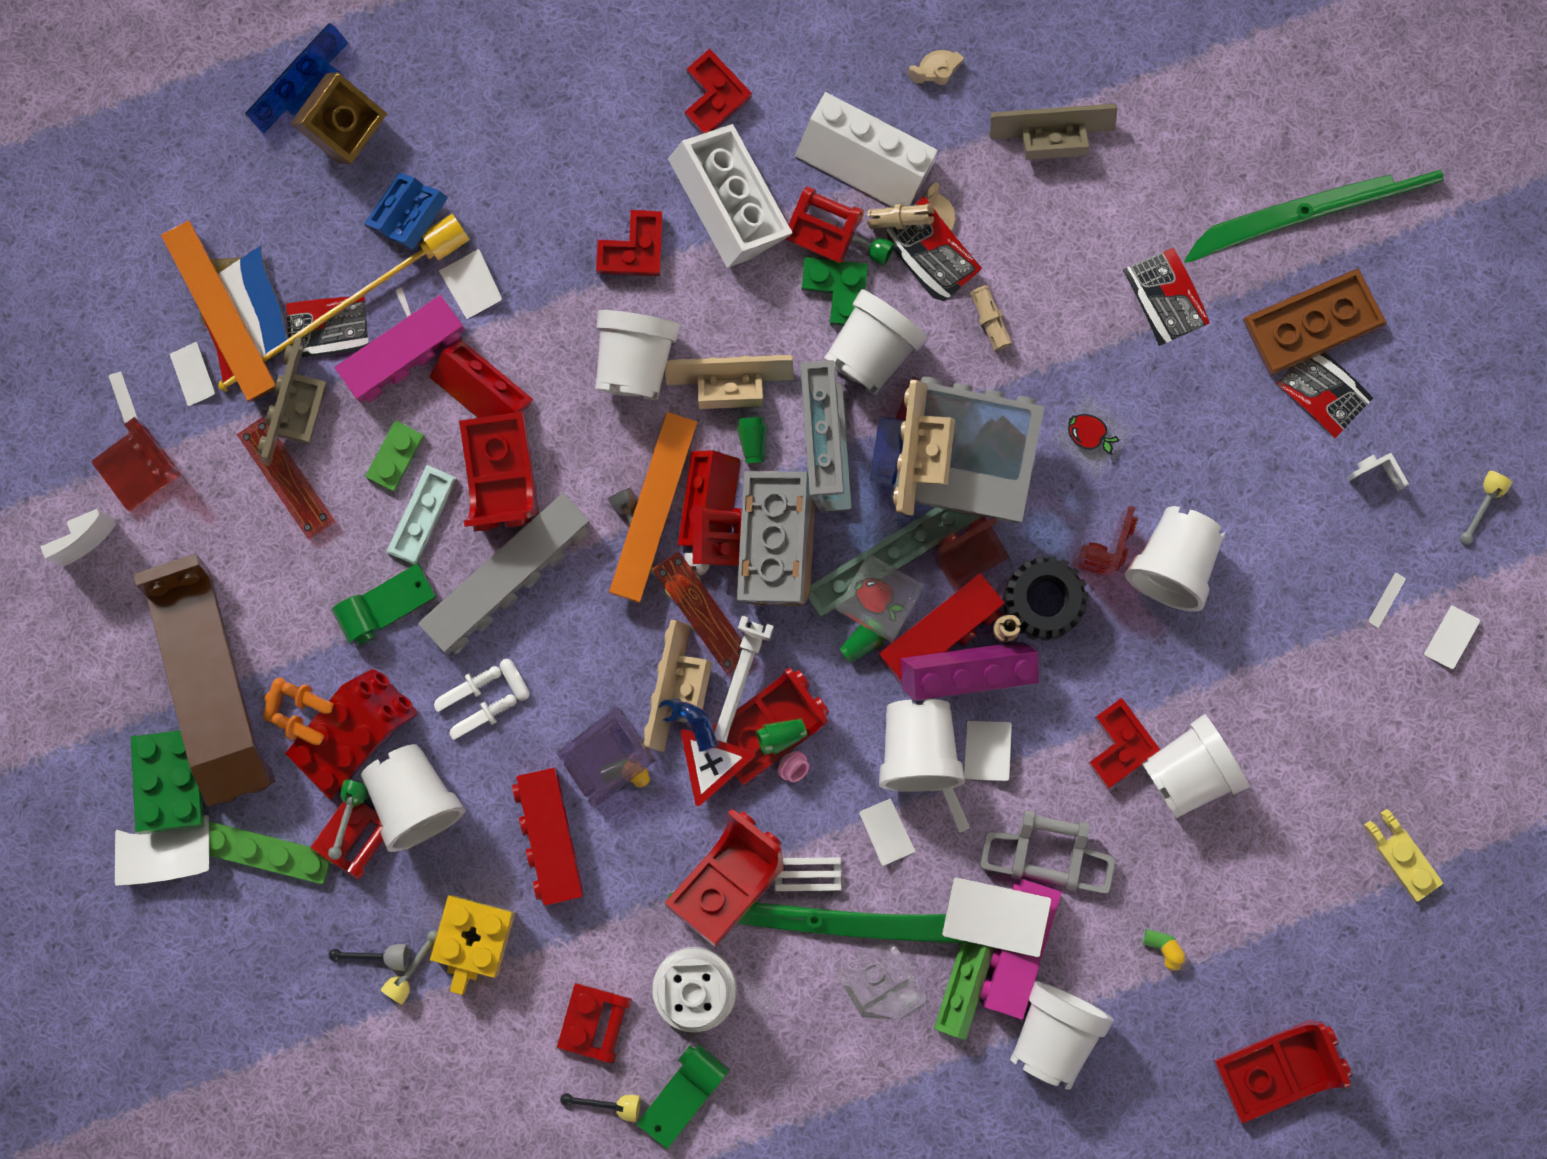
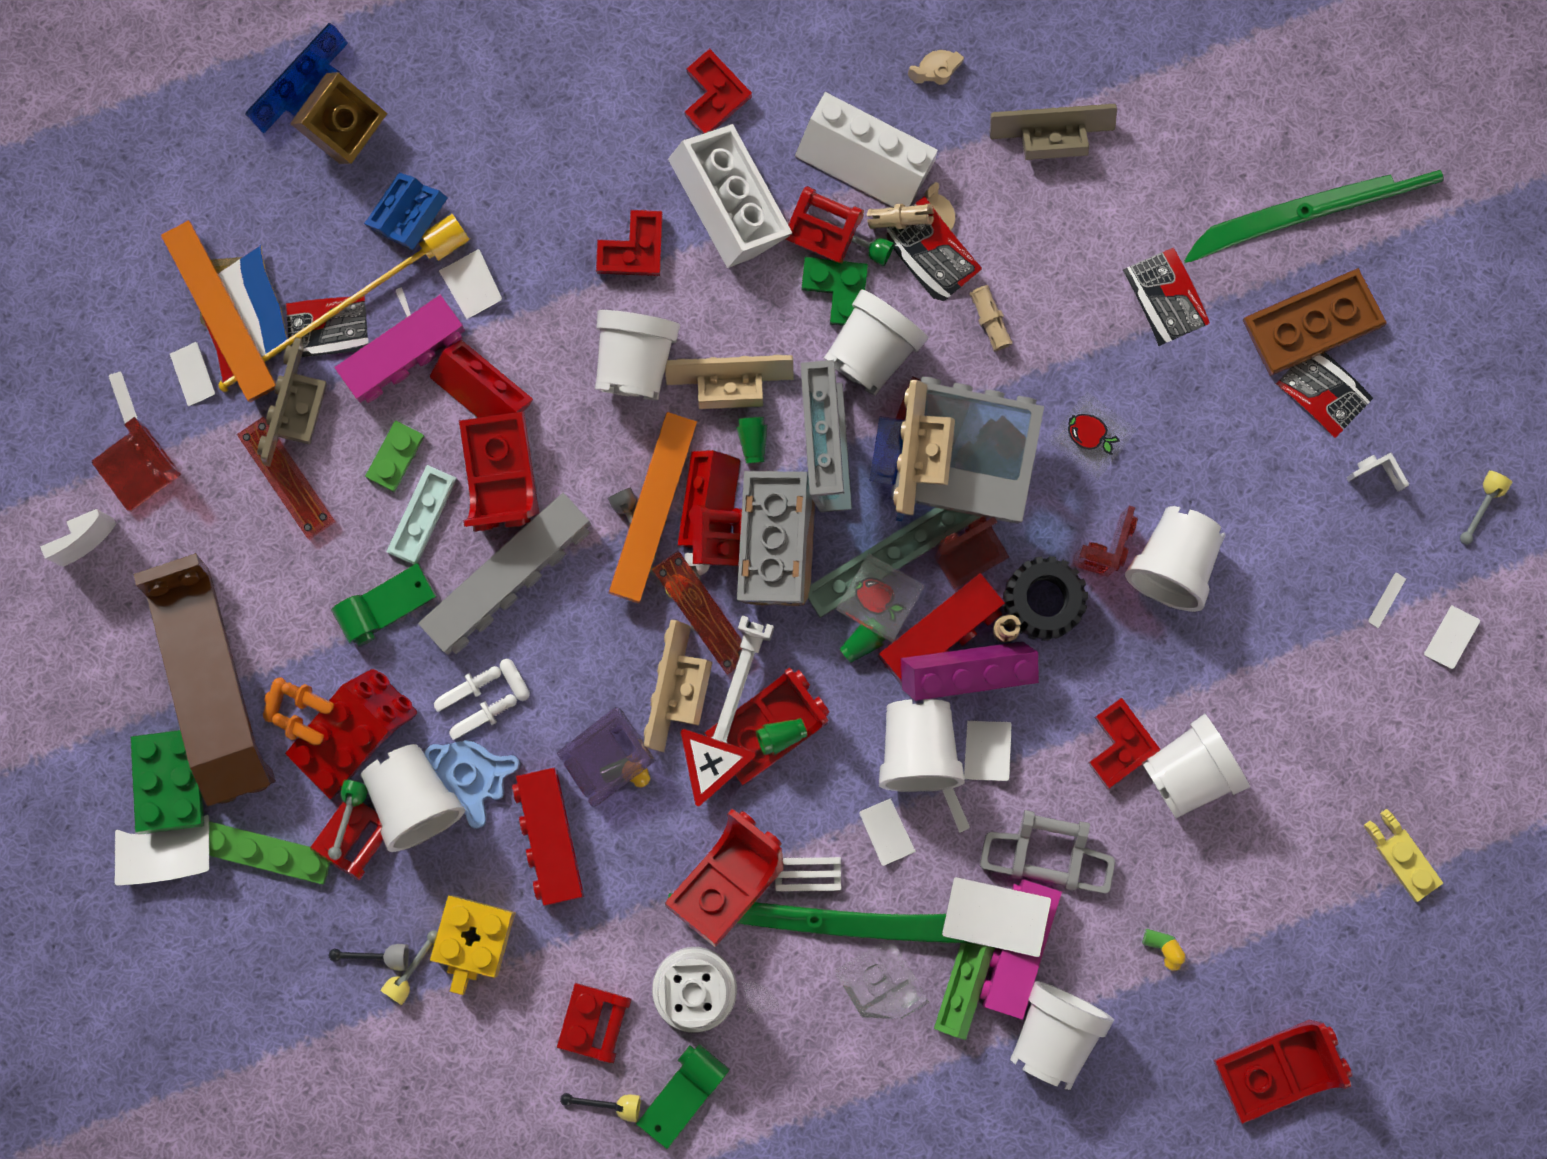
clear blue piece [658,698,719,753] -> none
bright pink plate [778,751,809,782] -> none
none -> light blue tile [425,740,520,829]

